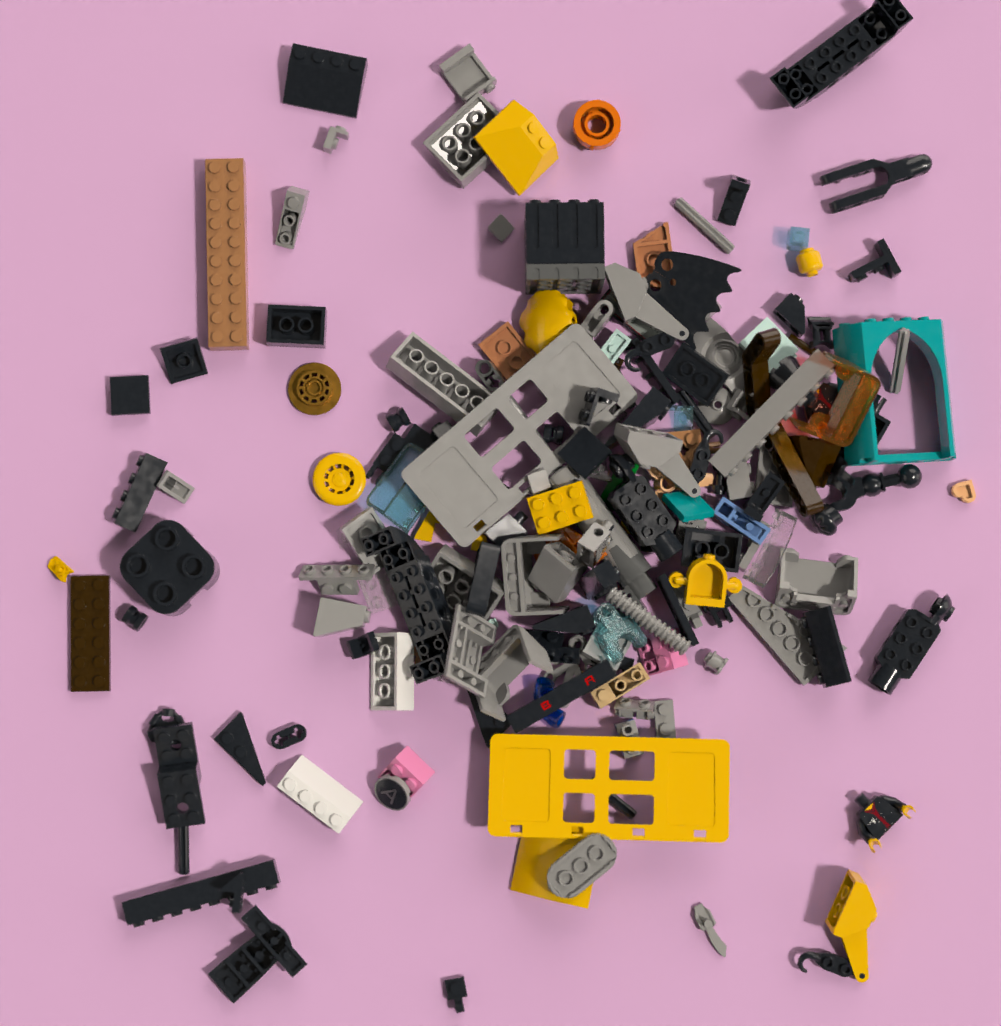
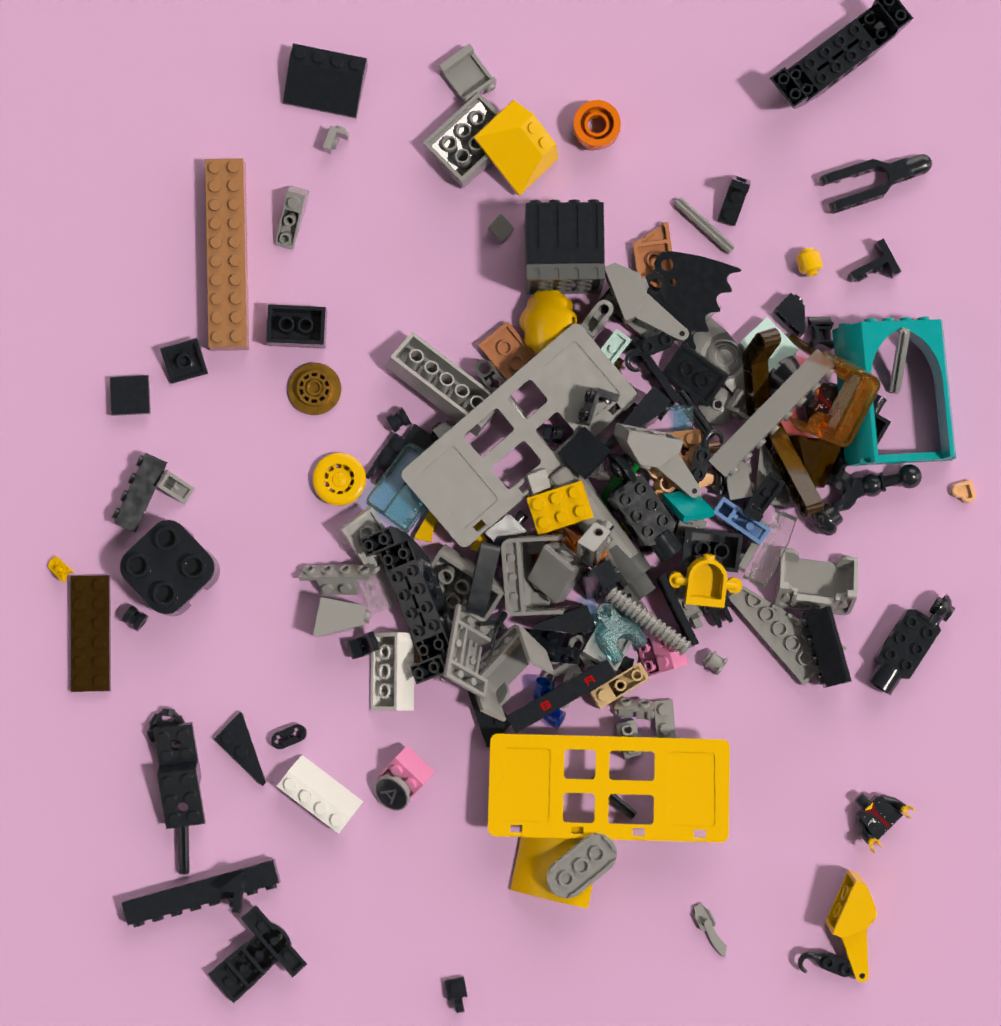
clear light blue brick [786,226,810,251] -> none
none -> black plant [478,611,508,650]

